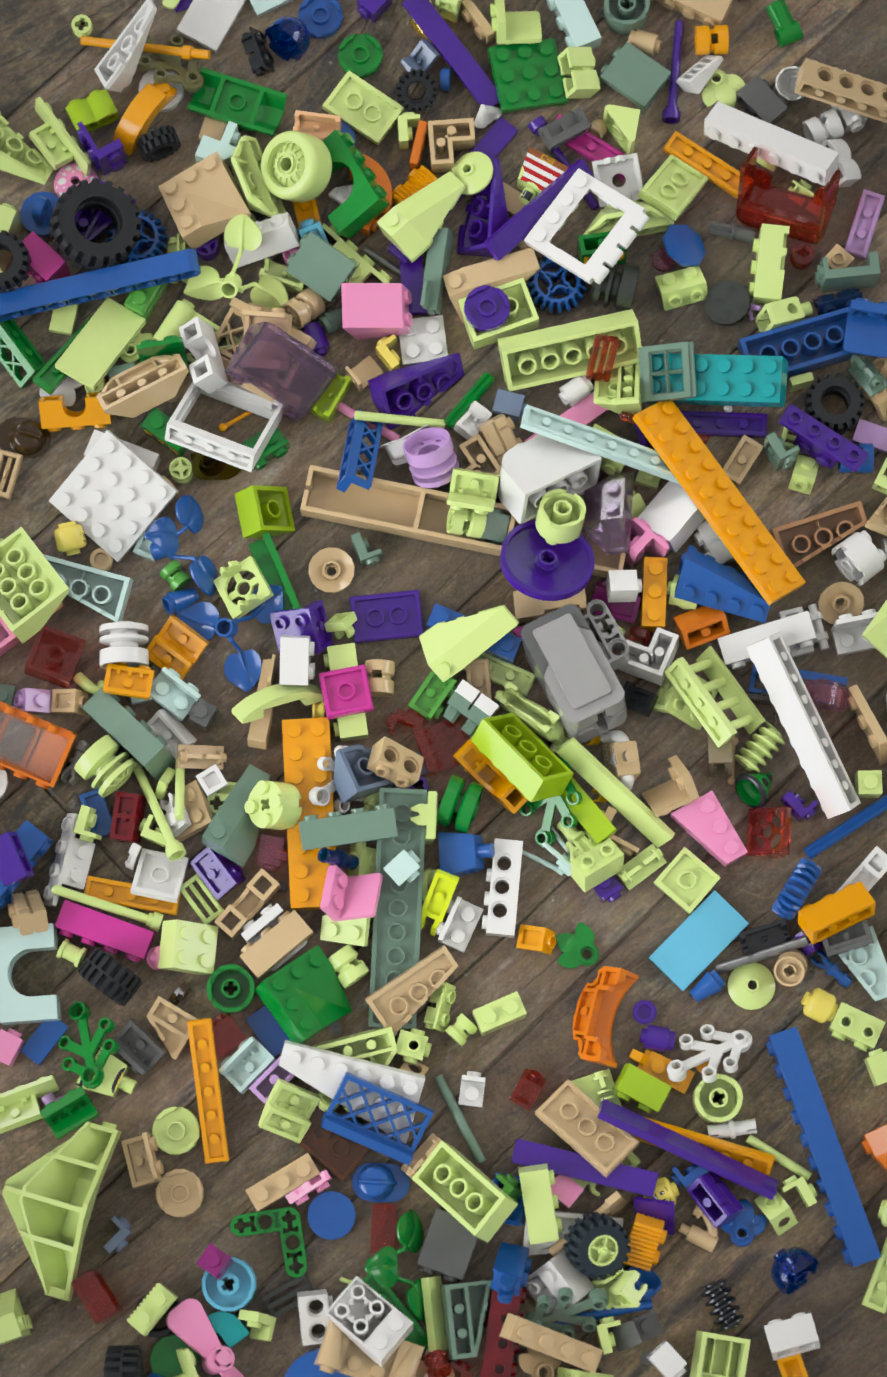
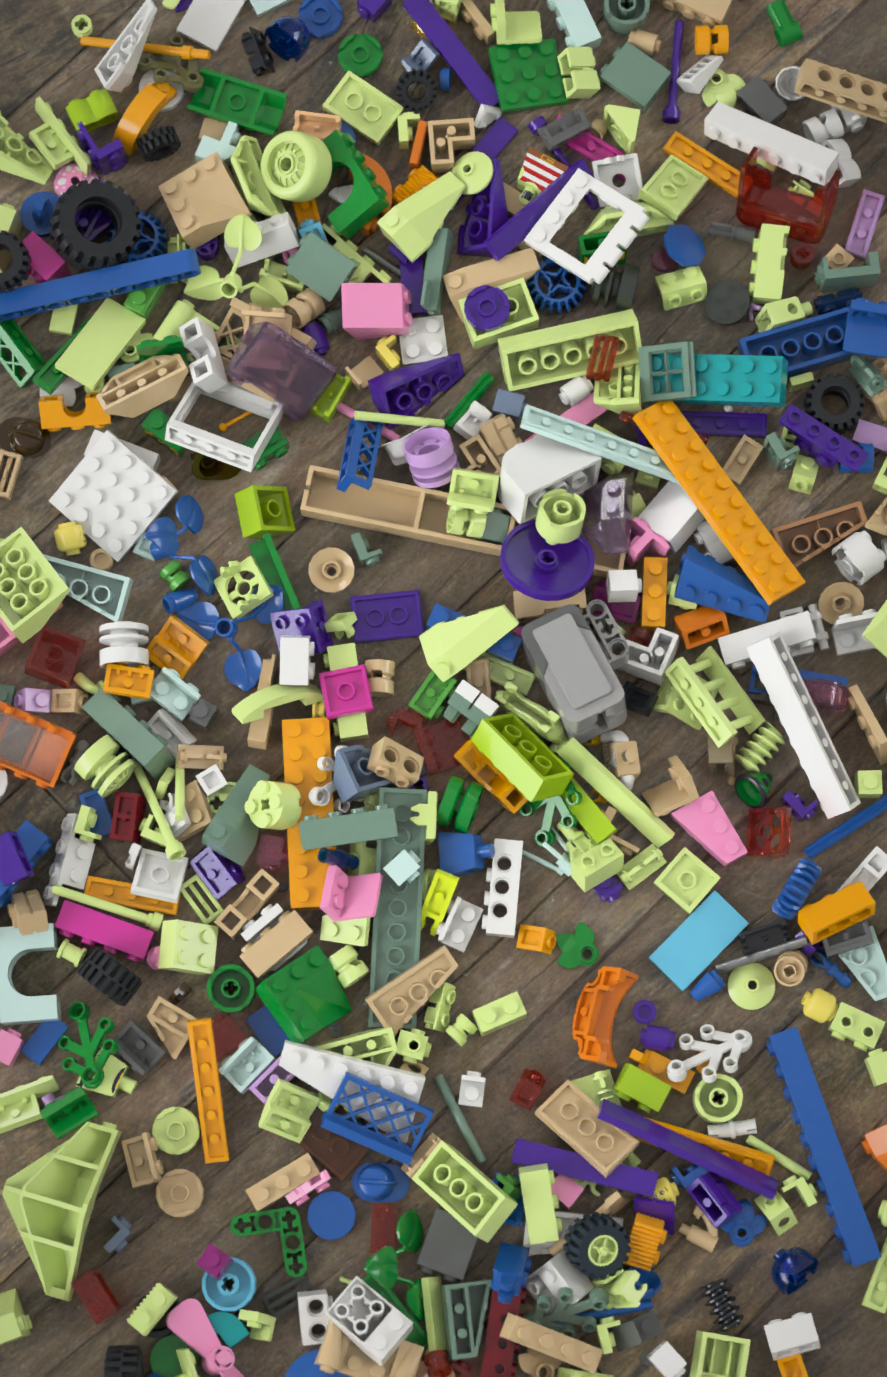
yellowish green wheel [169,457,194,484] -> none

